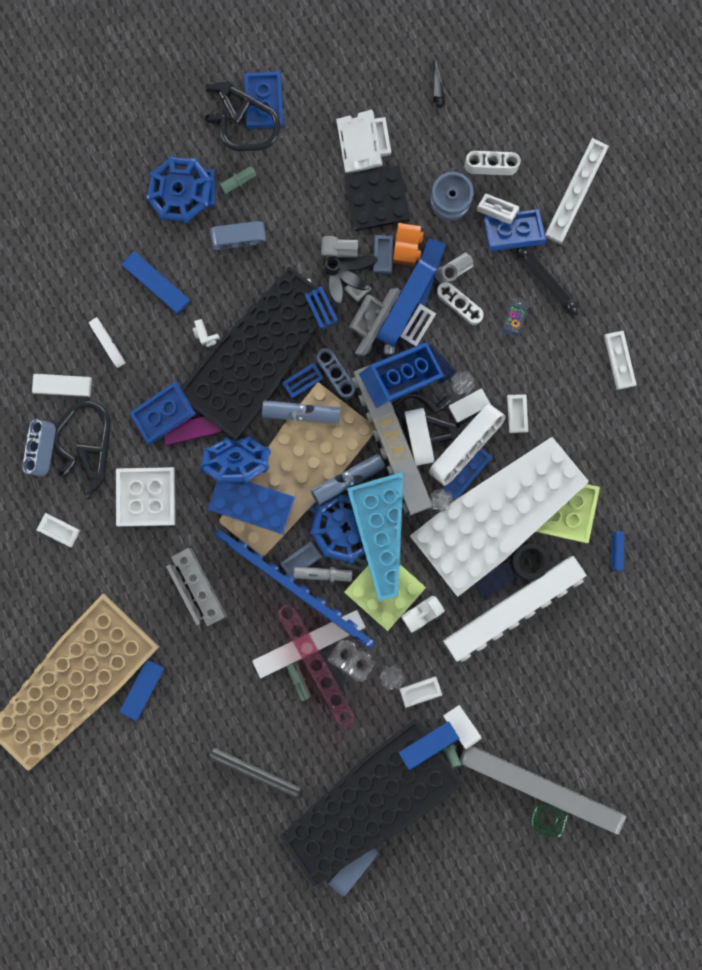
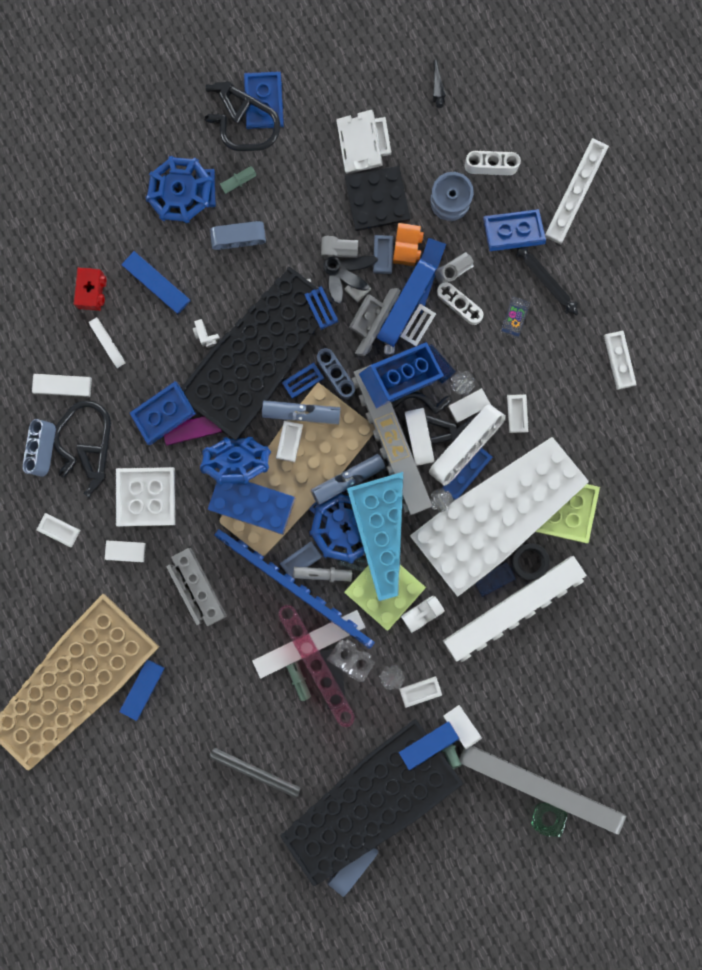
white tile [477,193,519,224] -> none
blue tile [611,531,624,571] -> none
none -> red brick [74,267,107,311]
none -> white tile [105,541,146,562]
none -> white tile [276,421,303,462]

